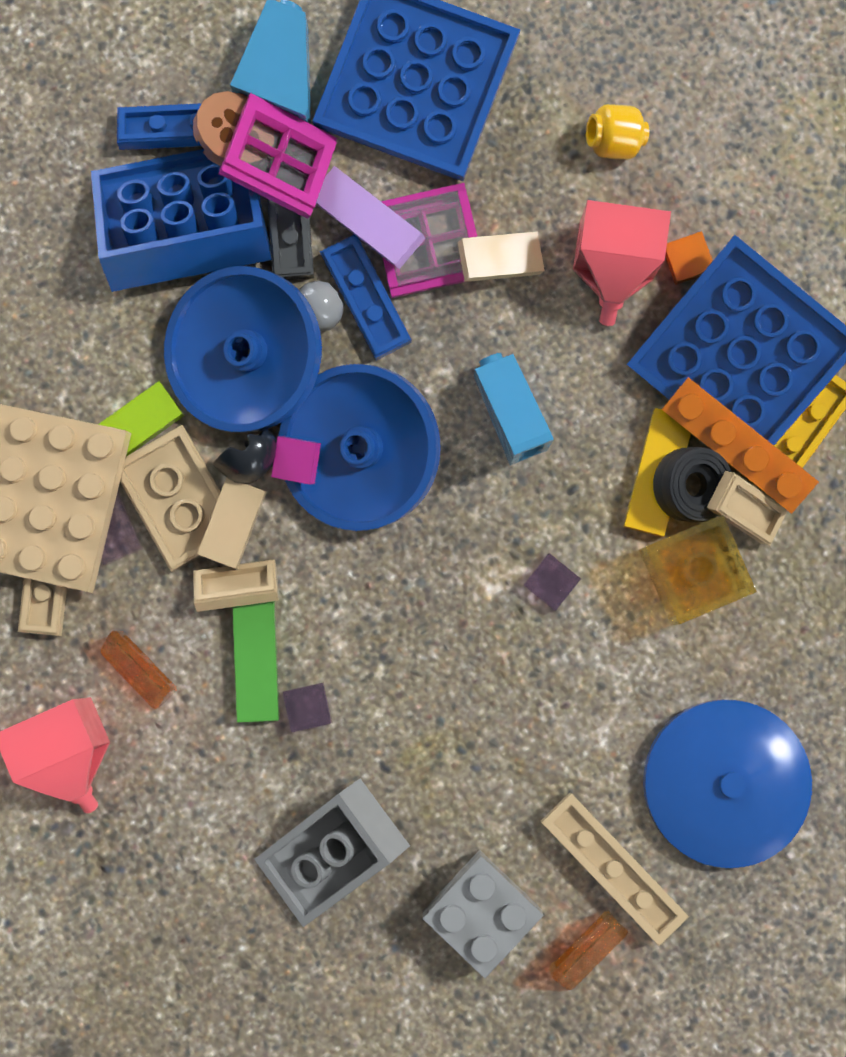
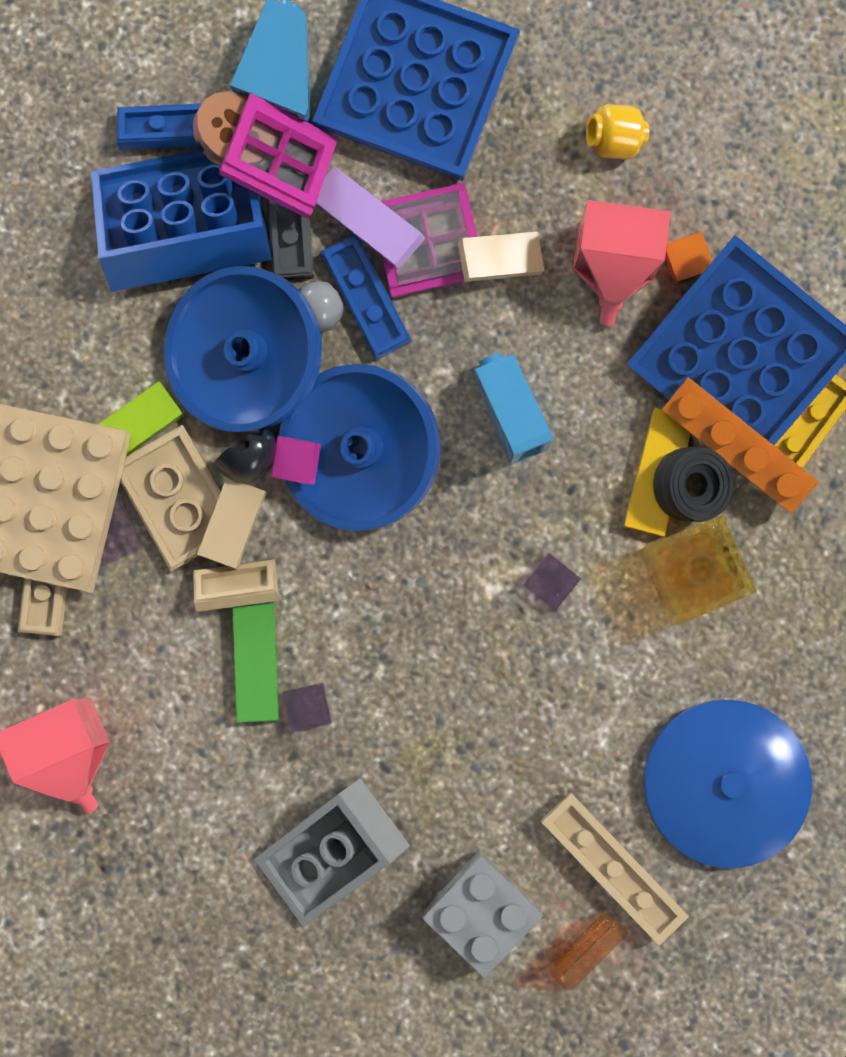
clear orange slope [100,631,177,710] -> none
tan tile [707,471,788,546] -> none

